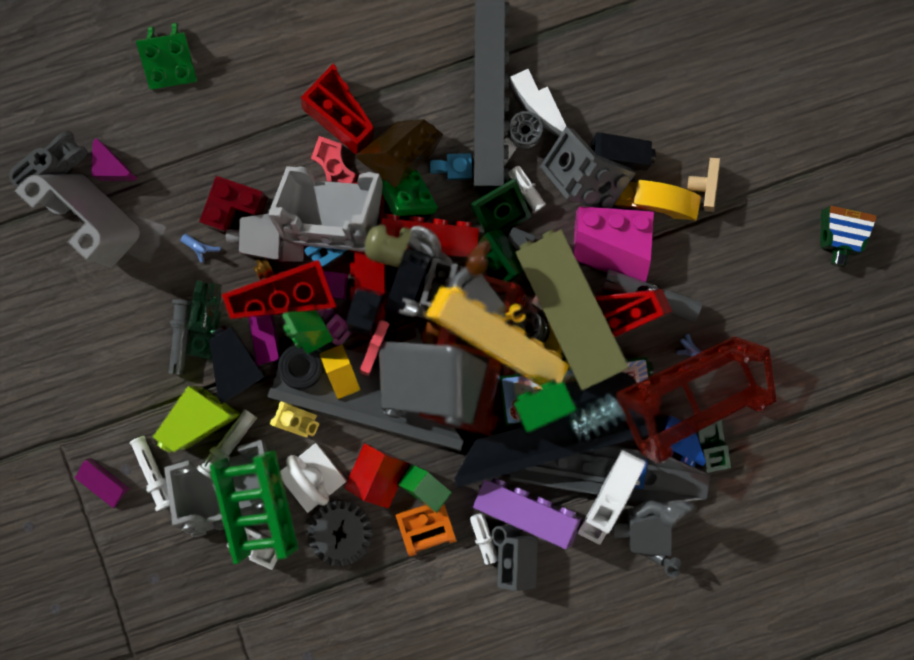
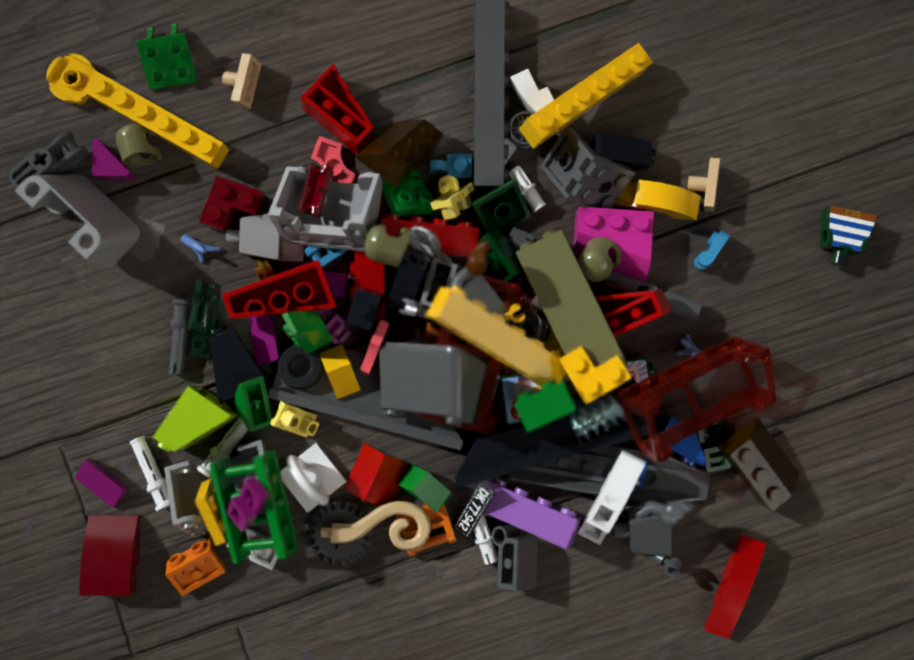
none -> yellow plate [47,54,96,105]
none -> dark red slope [79,515,140,596]
none -> yellow brick [83,70,229,170]
none -> olive helmet [115,123,162,167]
none -> orange bracket [166,538,226,596]
none -> yellow plate [195,479,227,546]
none -> tan tile [222,53,262,109]
none -> magenta slope [227,476,269,532]
none -> green slope [233,376,272,432]
none -> dark red hinge [298,163,334,219]
none -> tan plant [321,501,431,550]
none -> light yellow hips [430,175,475,220]
none -> black sticker [453,480,495,539]
none -> yellow brick [519,43,653,149]
none -> yellow plate [559,346,631,404]
none -> olive helmet [578,237,622,282]
none -> dark azure plate [694,230,730,270]
none -> red slope [704,534,766,639]
none -> dark brown slope [718,417,799,512]

